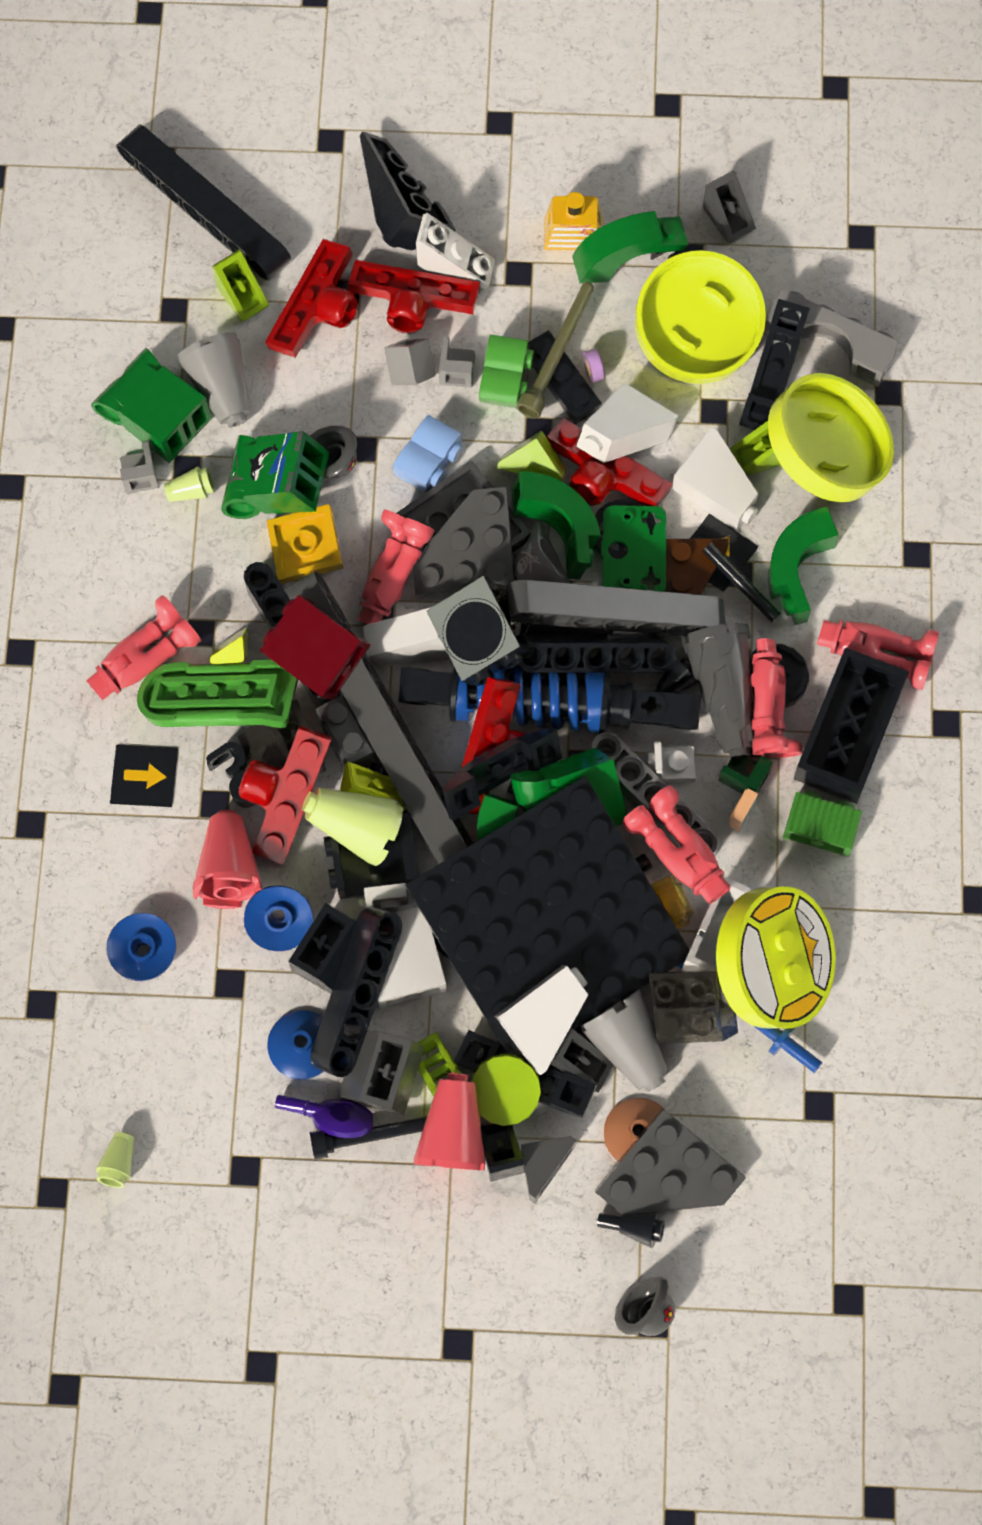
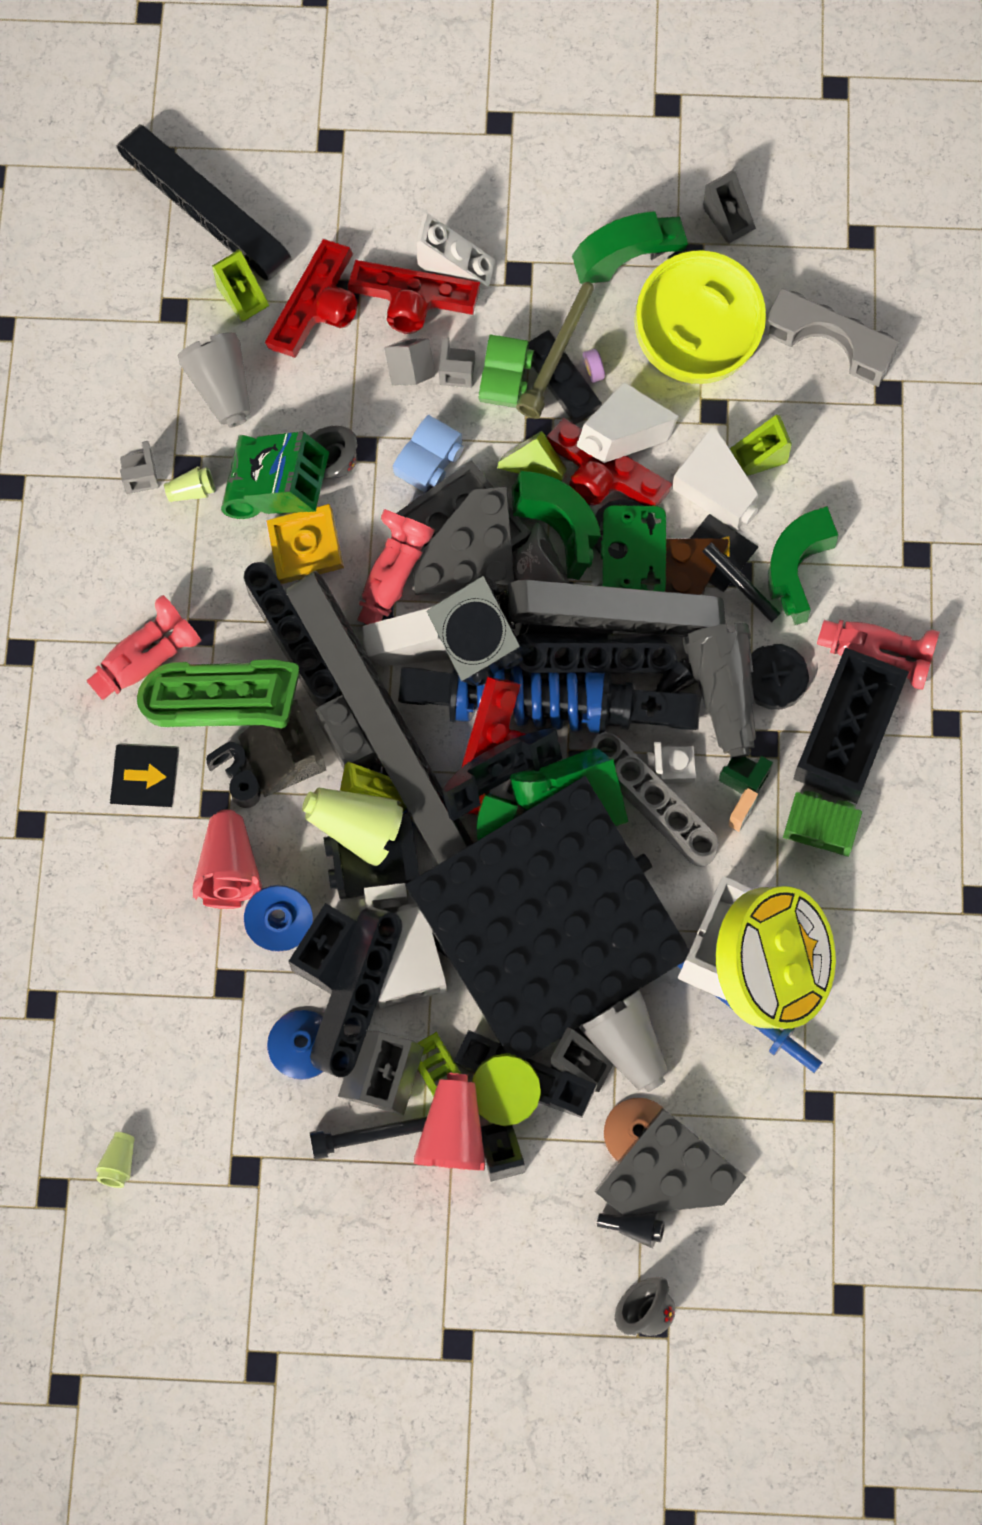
green piece [91,348,212,464] -> none
blue dish [106,913,176,981] -> none
neon yellow slope [210,627,249,664] -> none
plate [239,726,332,865] -> none
dark red panel [260,595,371,700] -> none
dark purple piece [275,1095,373,1138] -> none
black wedge [360,131,456,251] -> none
white slope [495,965,588,1075] -> none
dark grey slope [521,1136,576,1204] -> none
yellow torso [544,192,604,250] -> none
coral piece [622,786,731,904] -> none
clear smoke slope [649,970,738,1044] -> none
clear yellow brick [651,876,694,929] -> none
black slope [739,299,810,430] -> none
coral piece [751,638,803,758] -> none
neon yellow piece [768,373,894,502] -> none

